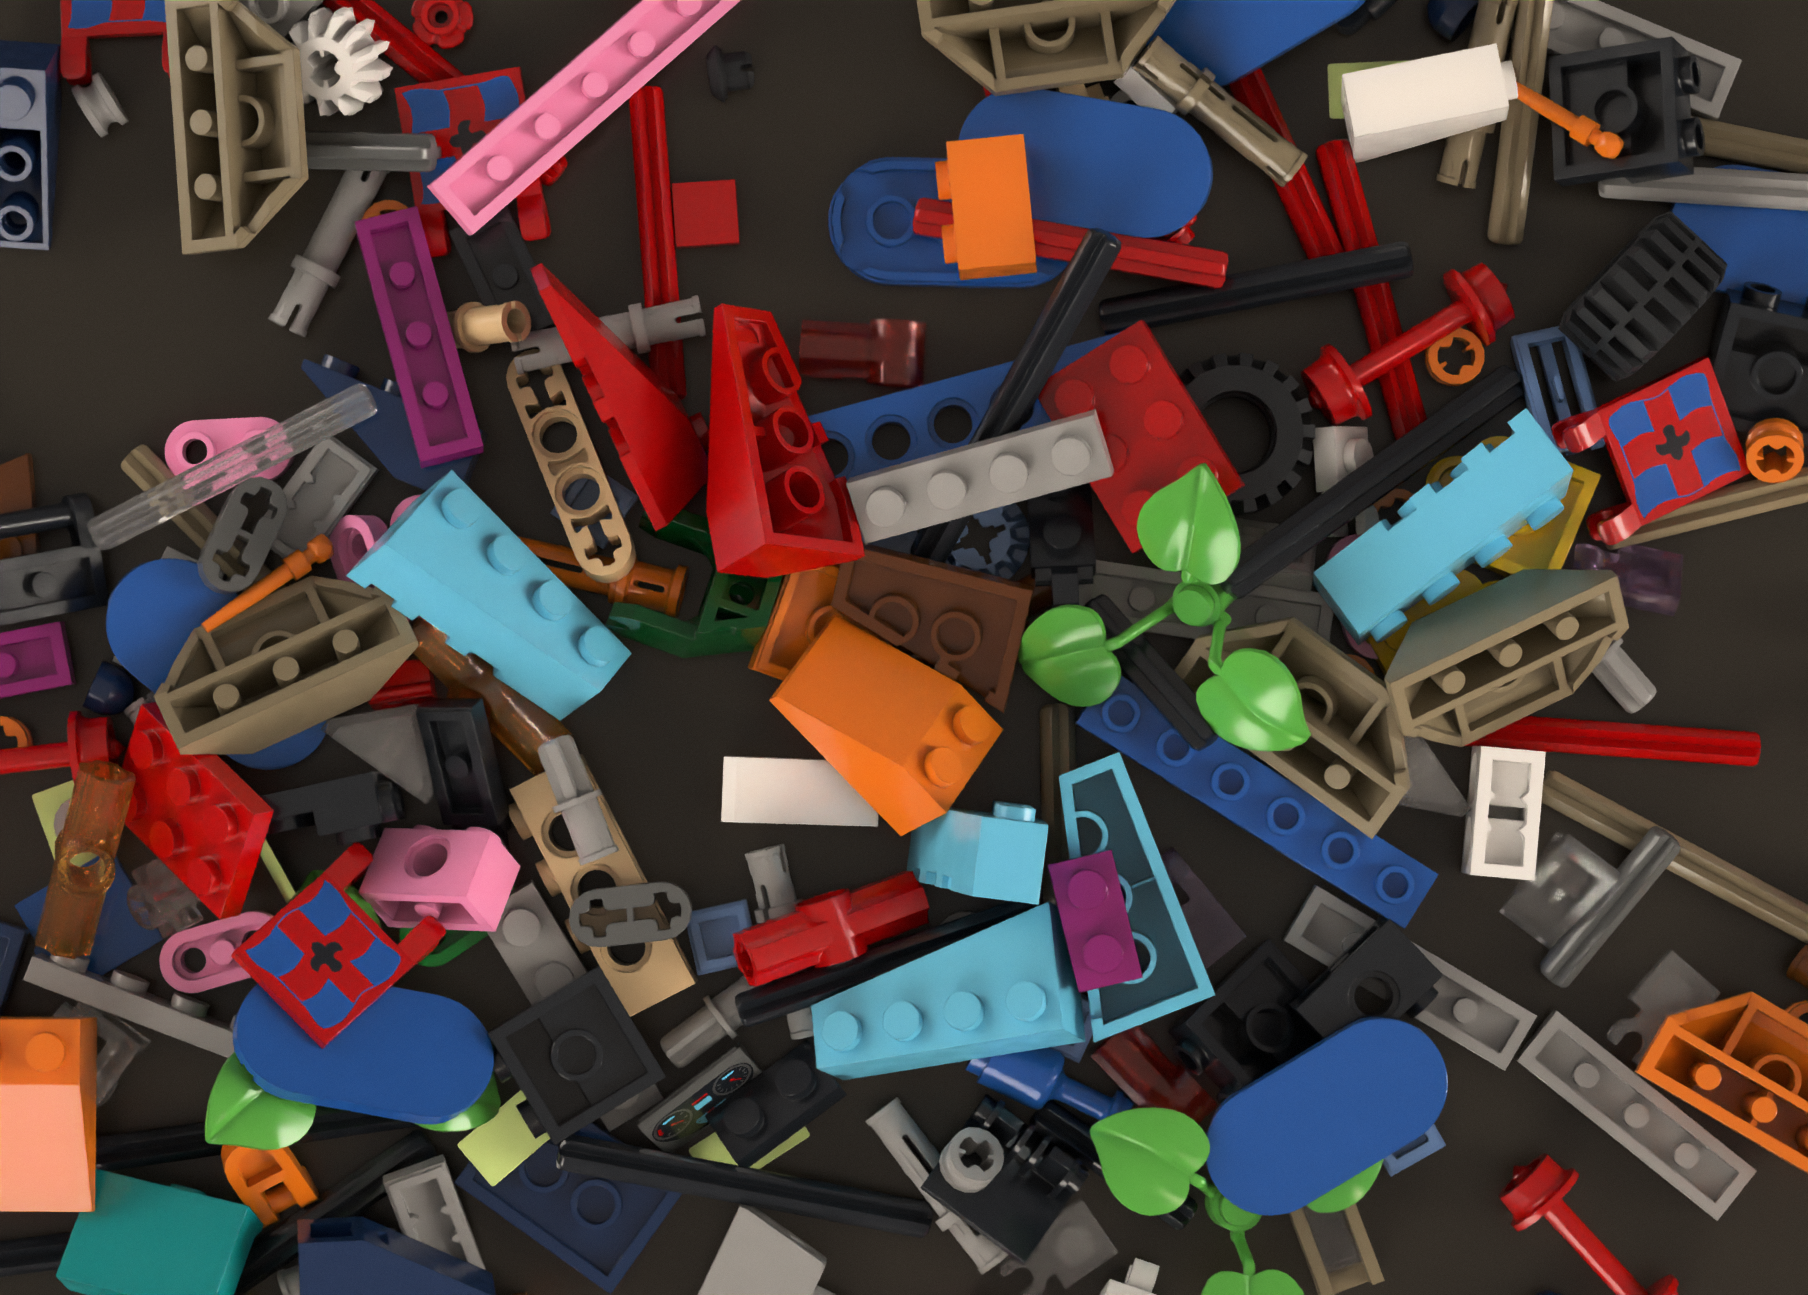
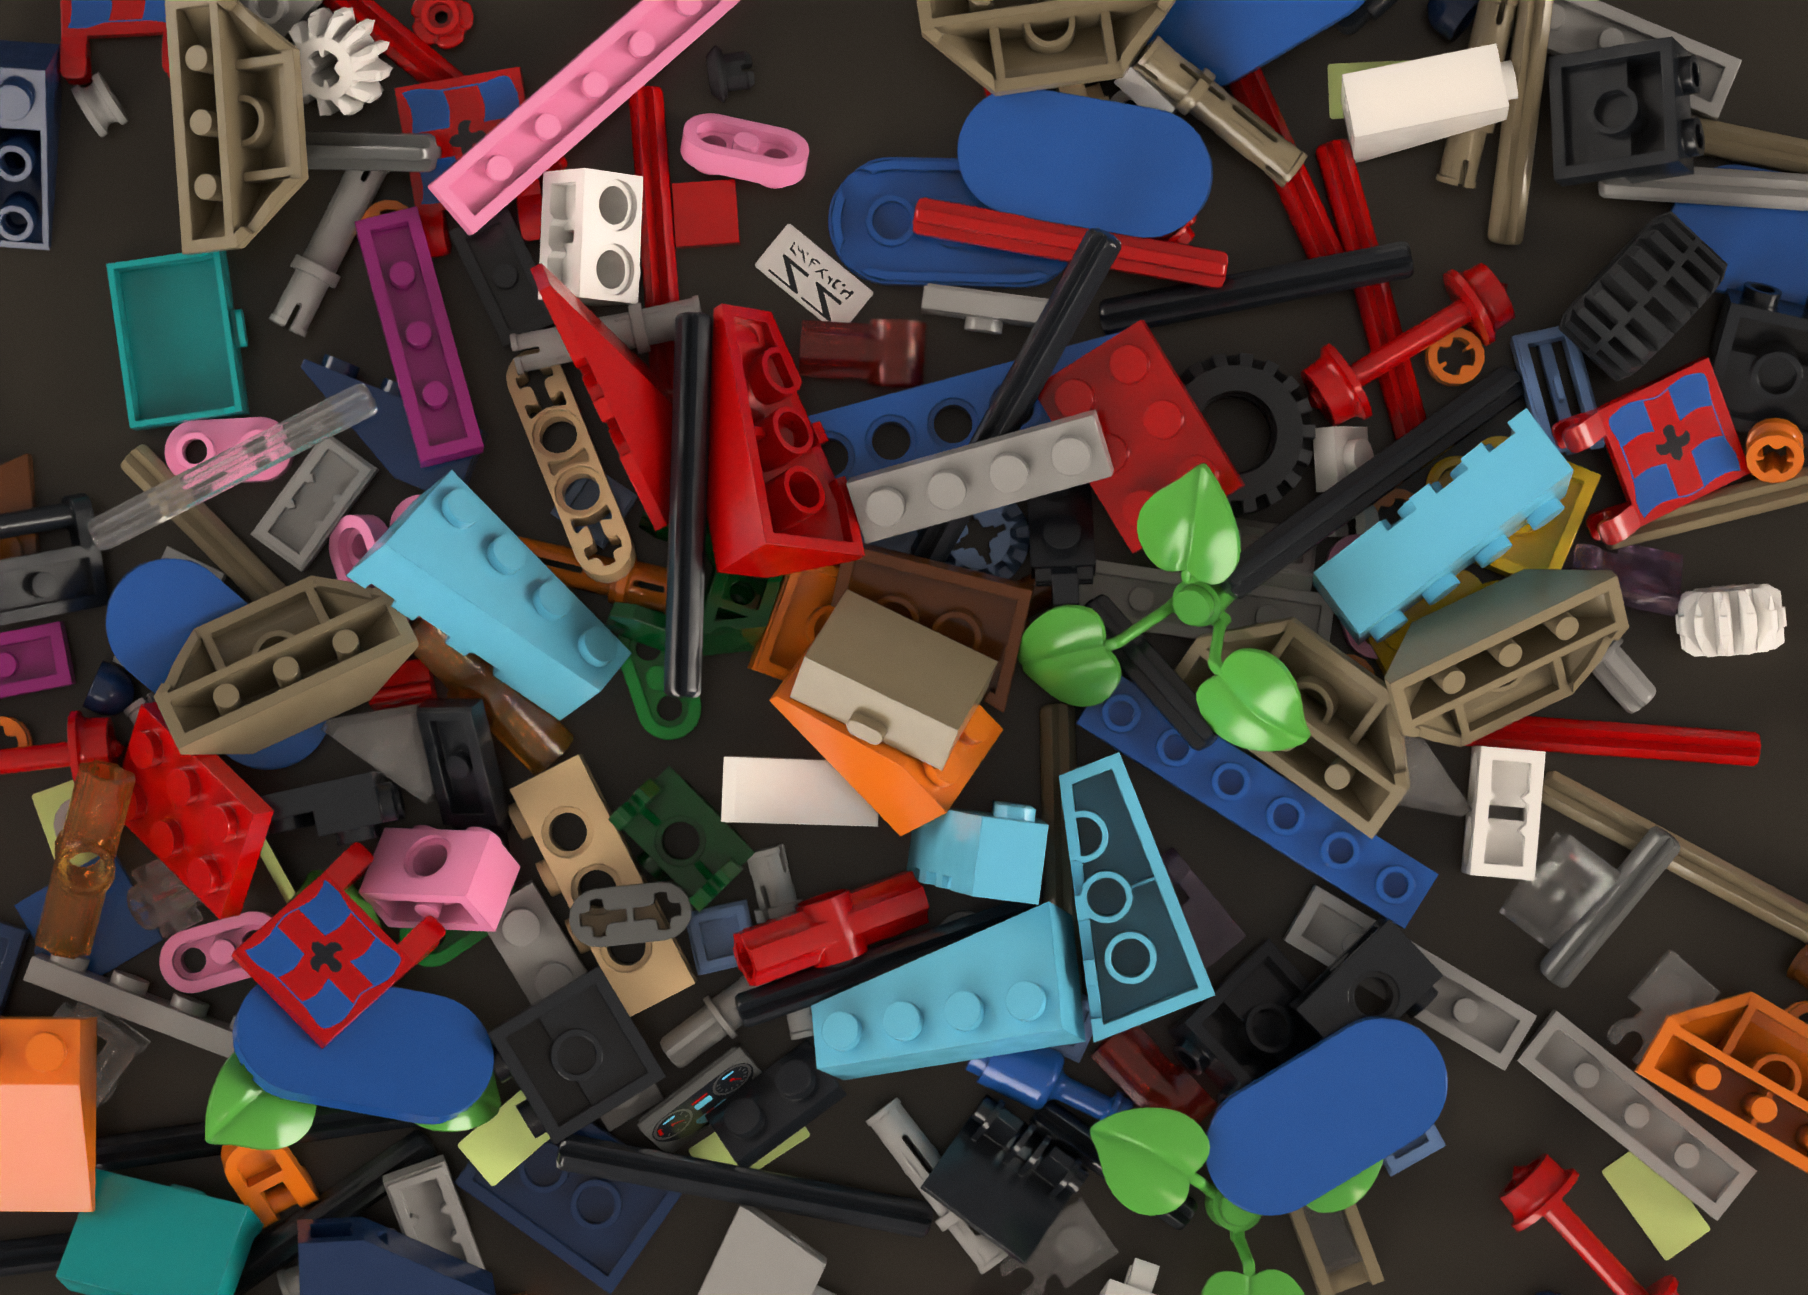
dark grey beam [197,477,288,595] -> none
orange piece [201,533,334,633] -> none
tan axle [447,301,531,353] -> none
light grey axle [538,735,619,866] -> none
orange brick [935,134,1037,280] -> none
light grey bush [939,1127,1004,1193] -> none
magenta plate [1048,849,1143,993] -> none
orange piece [1516,81,1624,159] -> none
none -> teal container [106,251,250,431]
none -> white brick [538,168,643,306]
none -> dark green piece [608,766,755,912]
none -> green plate [618,635,702,740]
none -> black axle [664,312,713,698]
none -> bright pink plate [680,113,809,189]
none -> white sticker [755,224,873,334]
none -> dark tan container [790,589,998,771]
none -> light grey plate [921,283,1049,334]
none -> yellowish green sticker [1602,1151,1710,1261]
none -> white gear [1675,583,1787,657]

